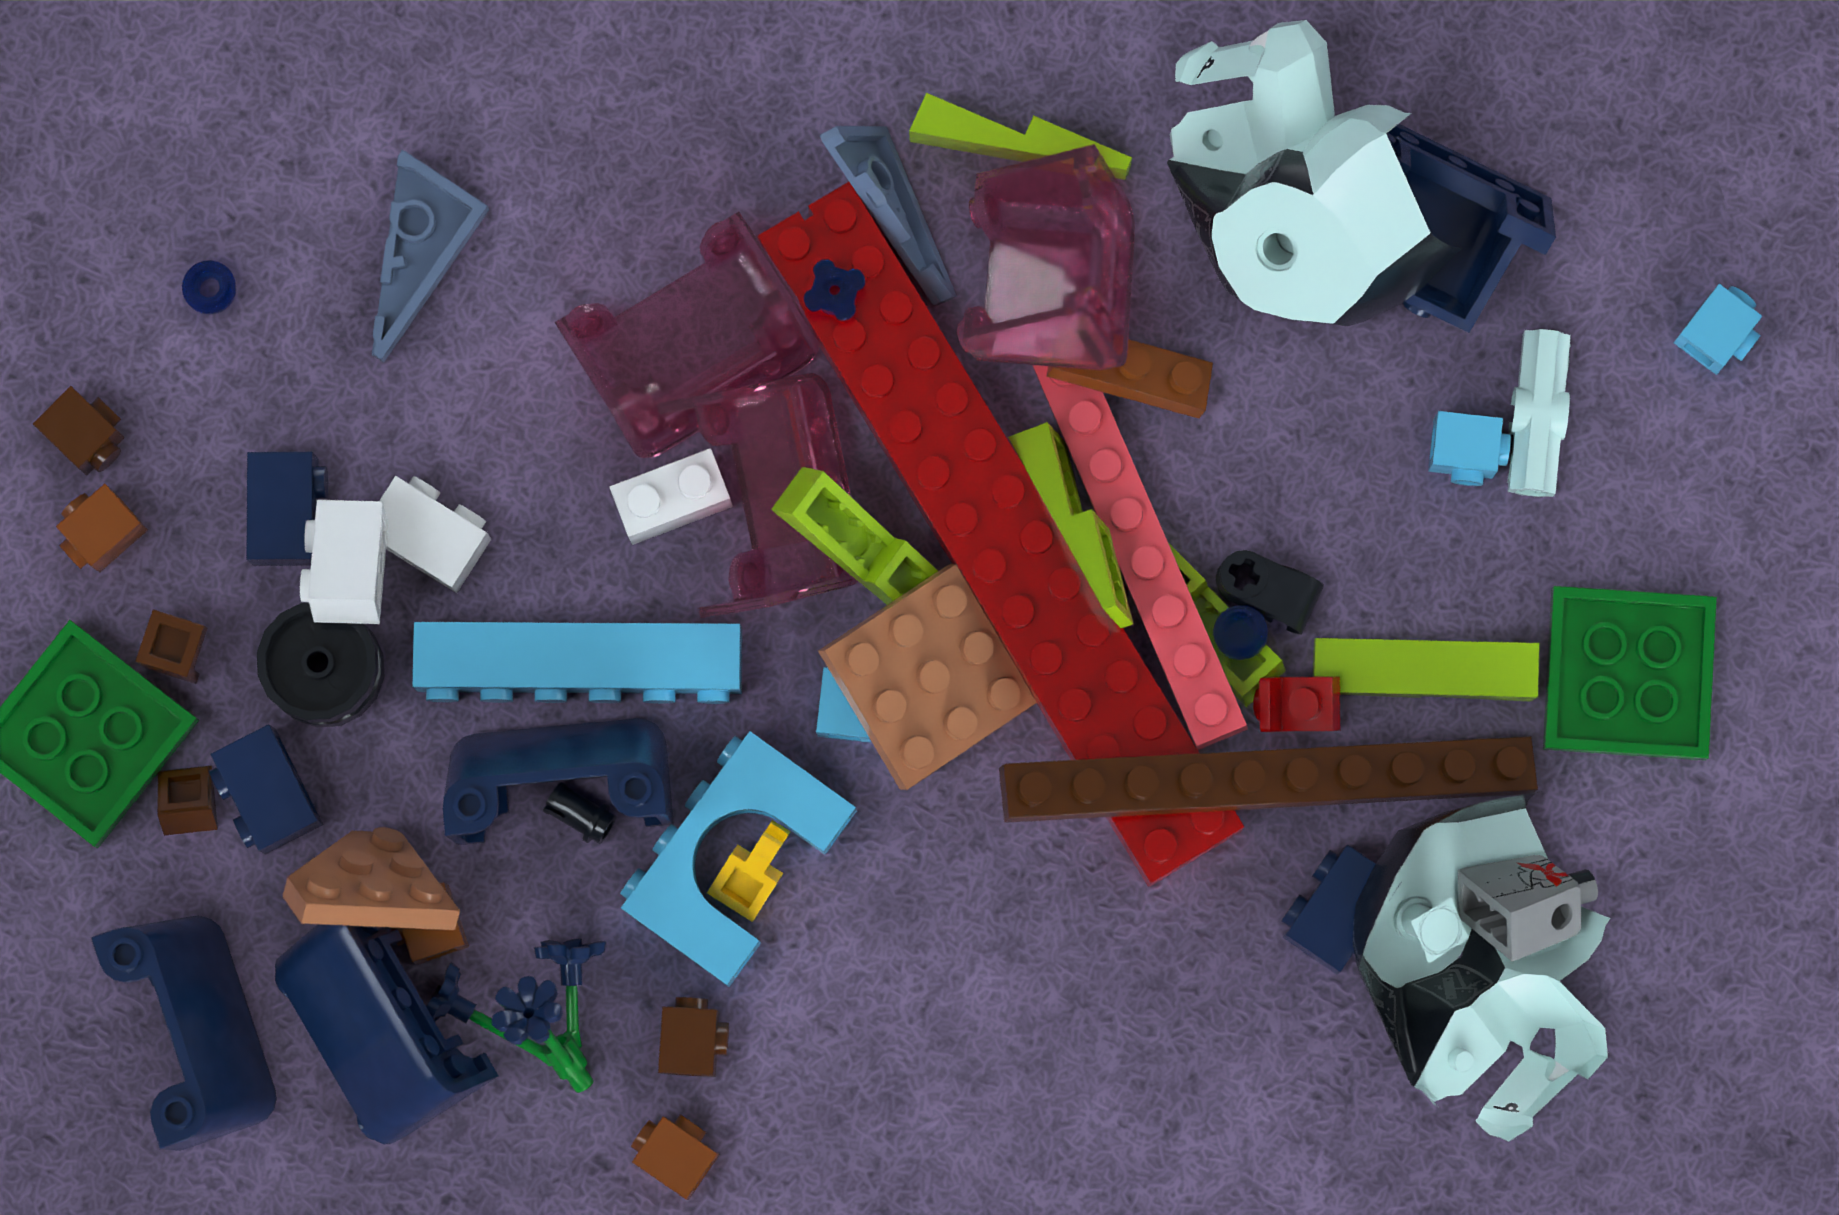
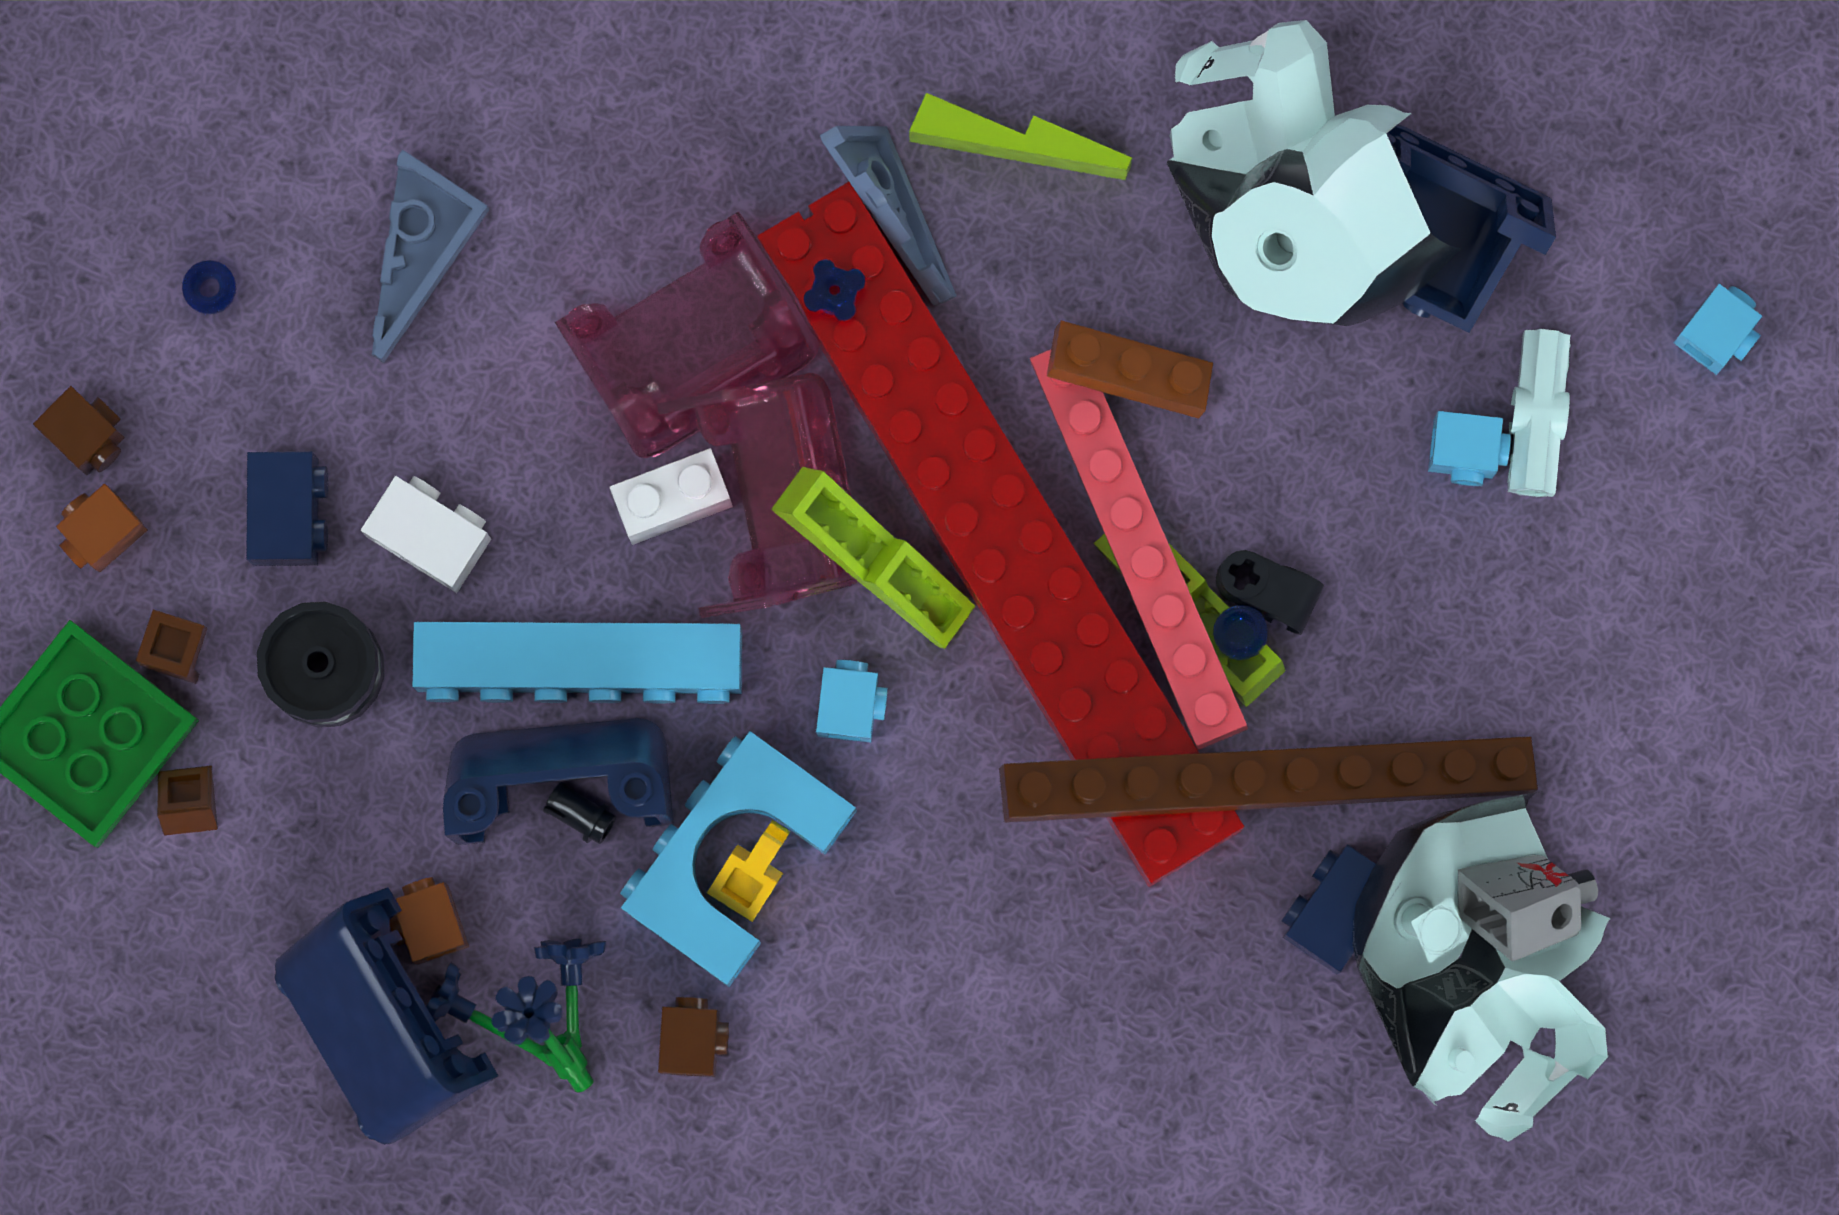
dark blue windscreen [91,915,277,1151] -> none
dark blue brick [209,724,324,855] -> none
nougat plate [282,827,460,930] -> none
white brick [300,500,388,624] -> none
dark orange brick [631,1114,720,1200] -> none
nougat plate [818,564,1037,790] -> none
clear pink windscreen [958,144,1135,371] -> none
lime slope [1008,422,1133,628] -> none
red bracket [1253,676,1341,732] -> none
lime slope [1313,638,1540,702] -> none
green plate [1543,586,1717,761] -> none

